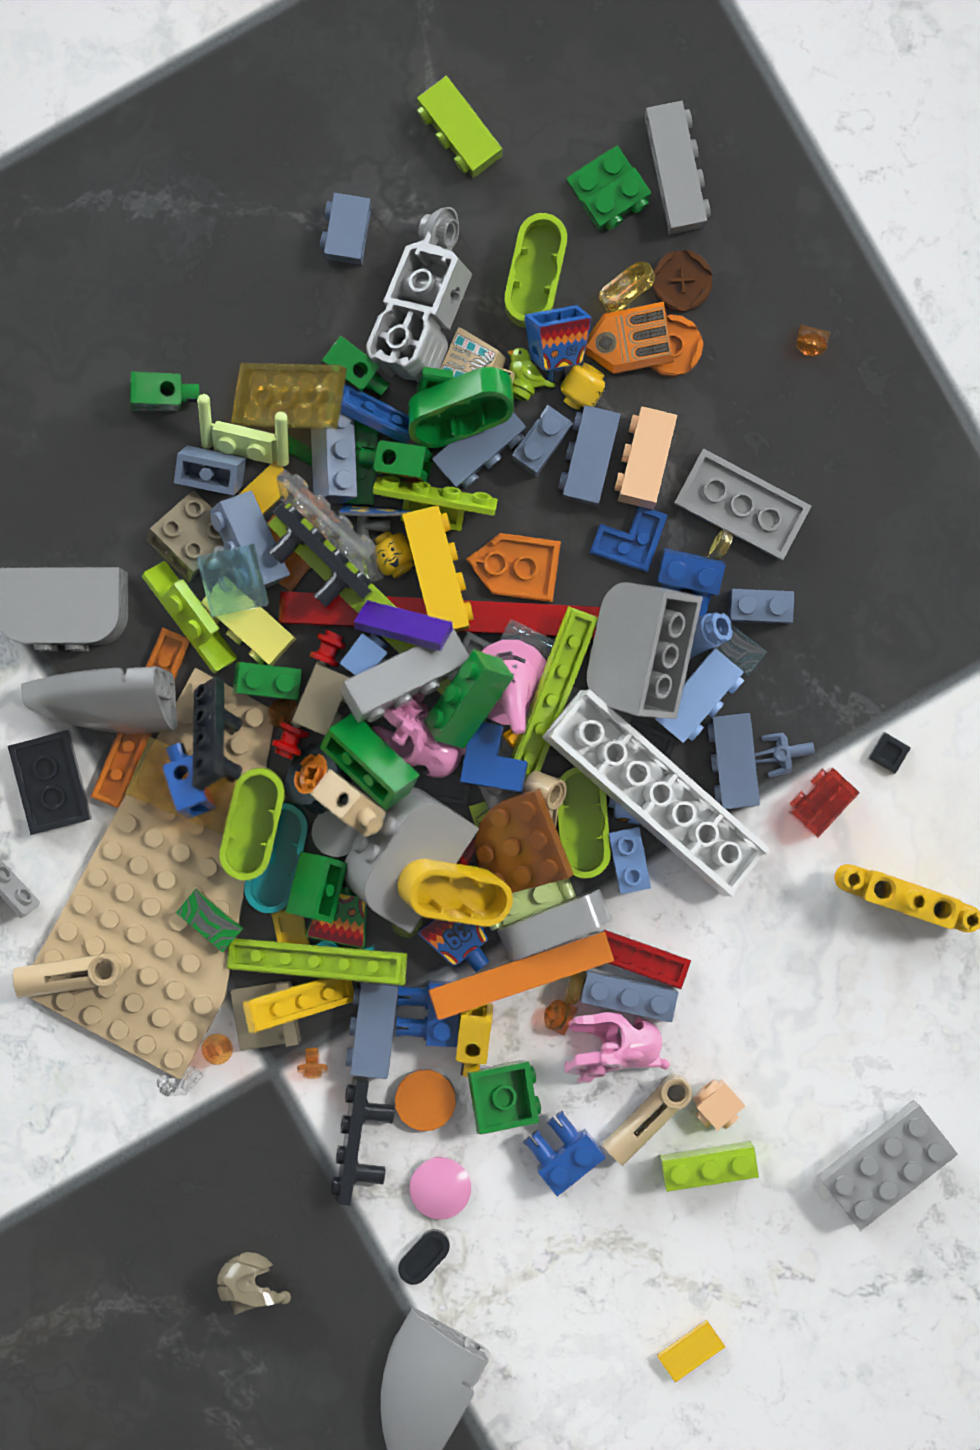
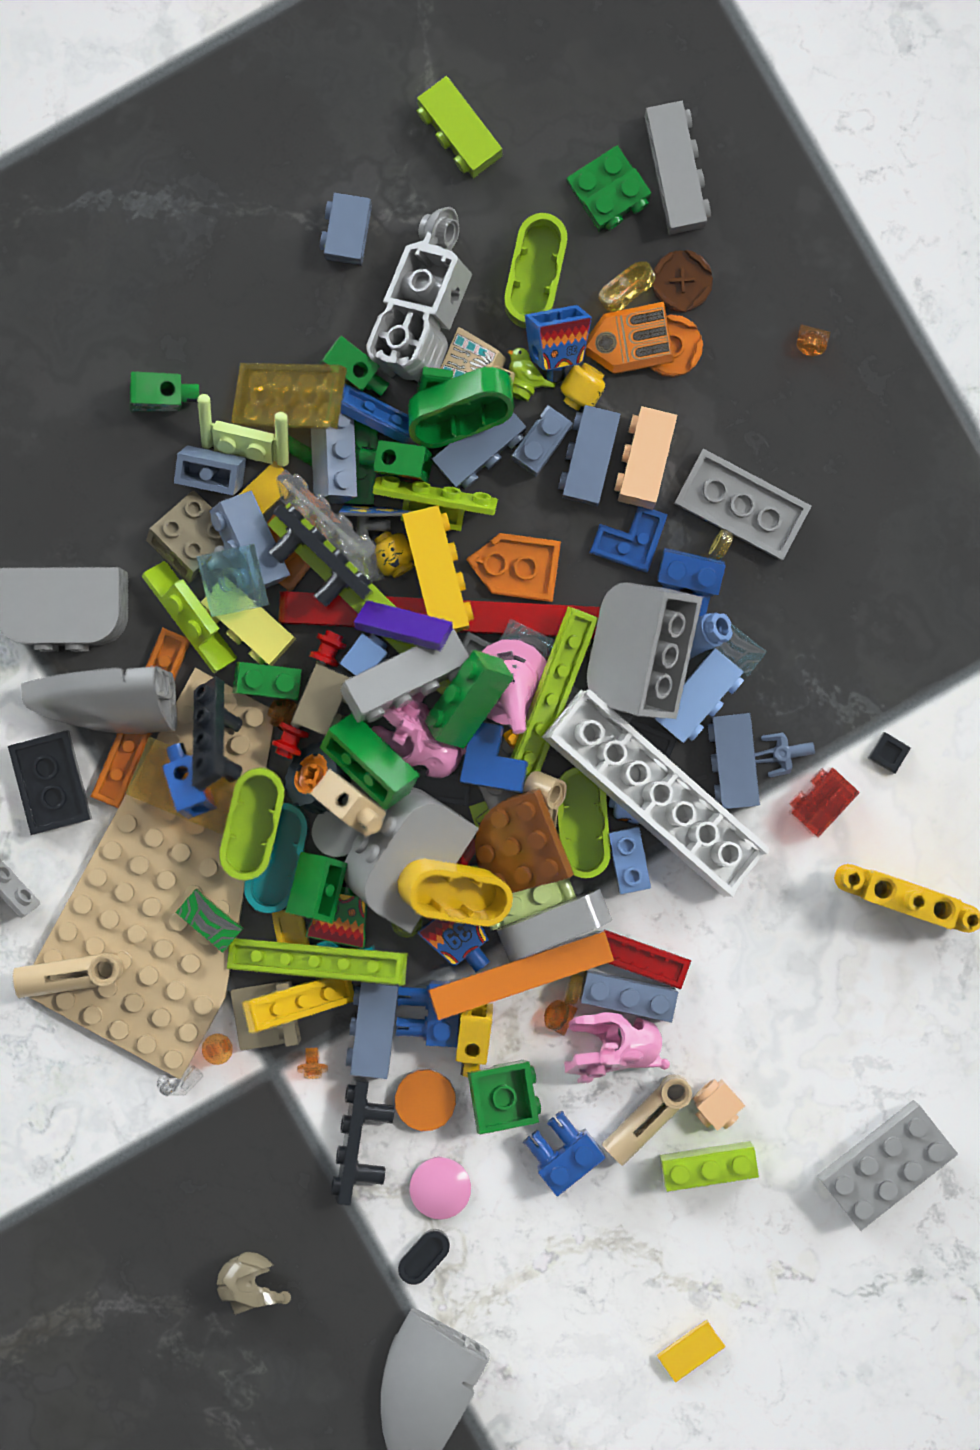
sand blue brick [728,589,794,625] -> none

